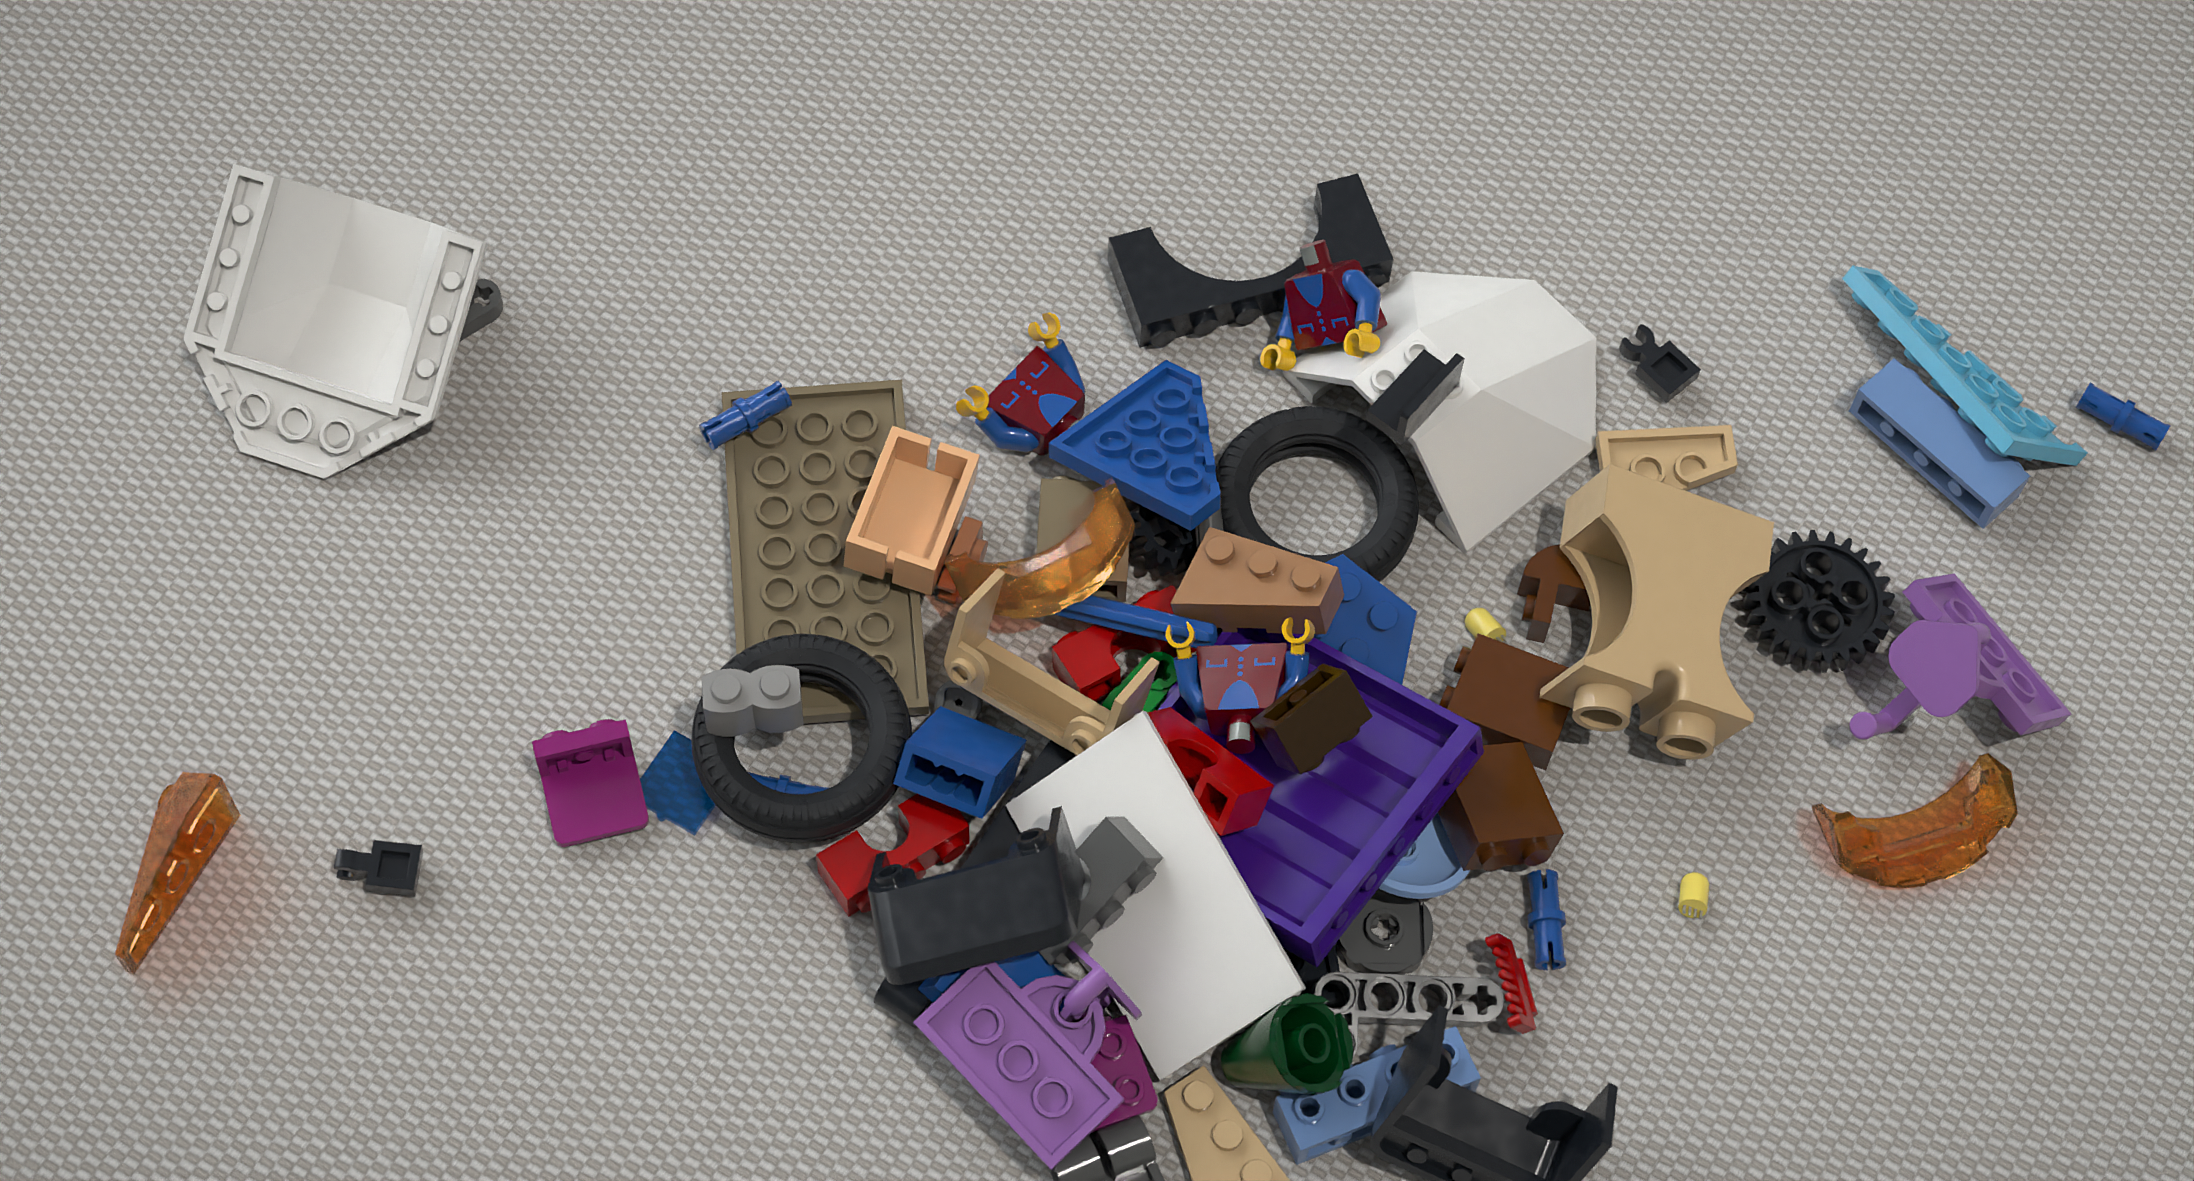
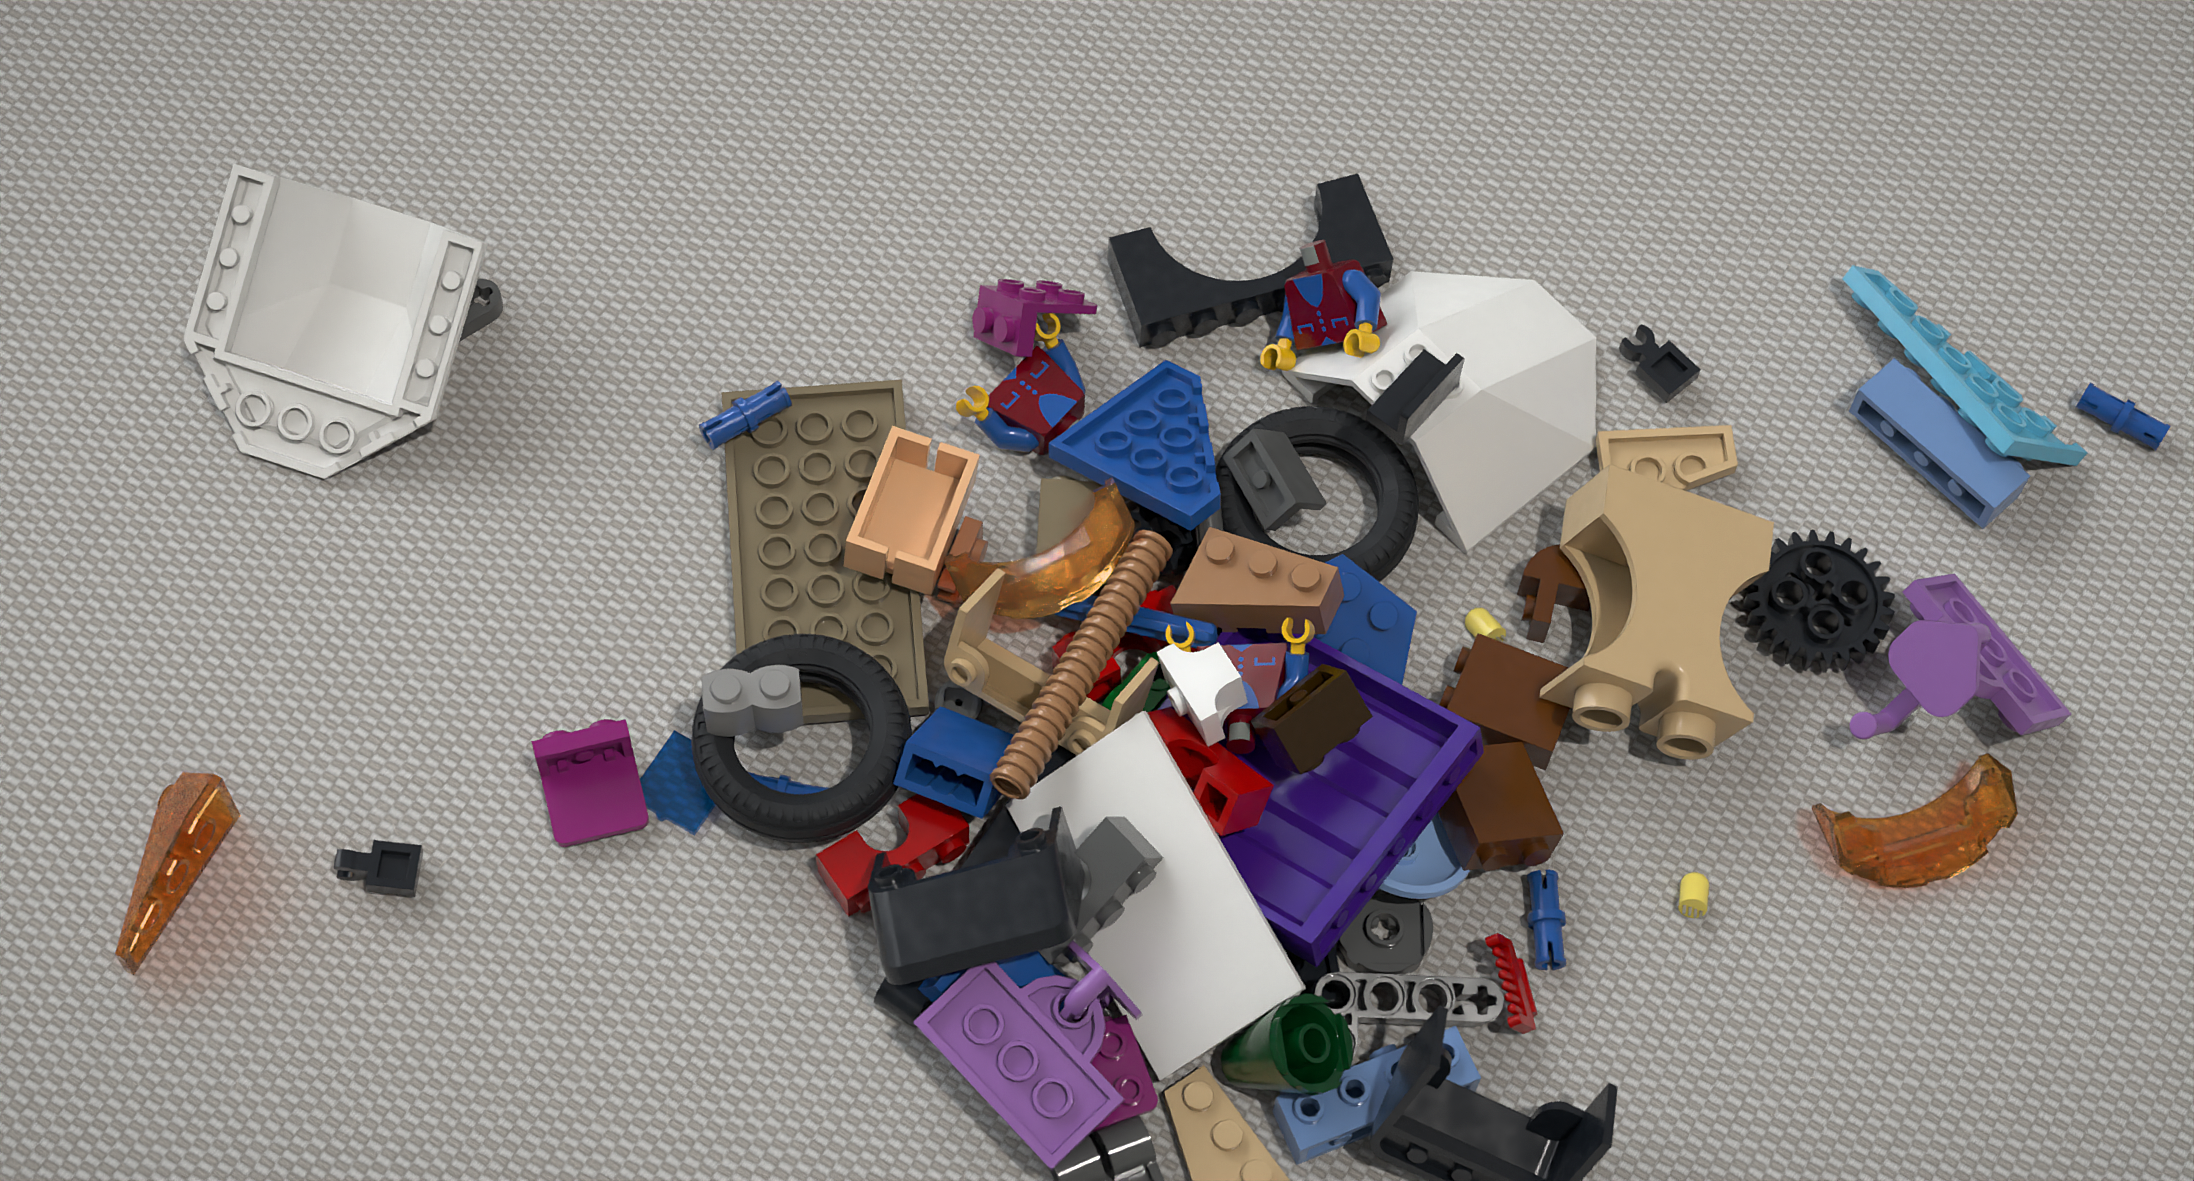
none -> magenta bracket [972,279,1098,357]
none -> medium nougat piece [990,530,1173,800]
none -> white brick [1157,642,1248,747]
none -> dark grey panel [1222,428,1327,531]

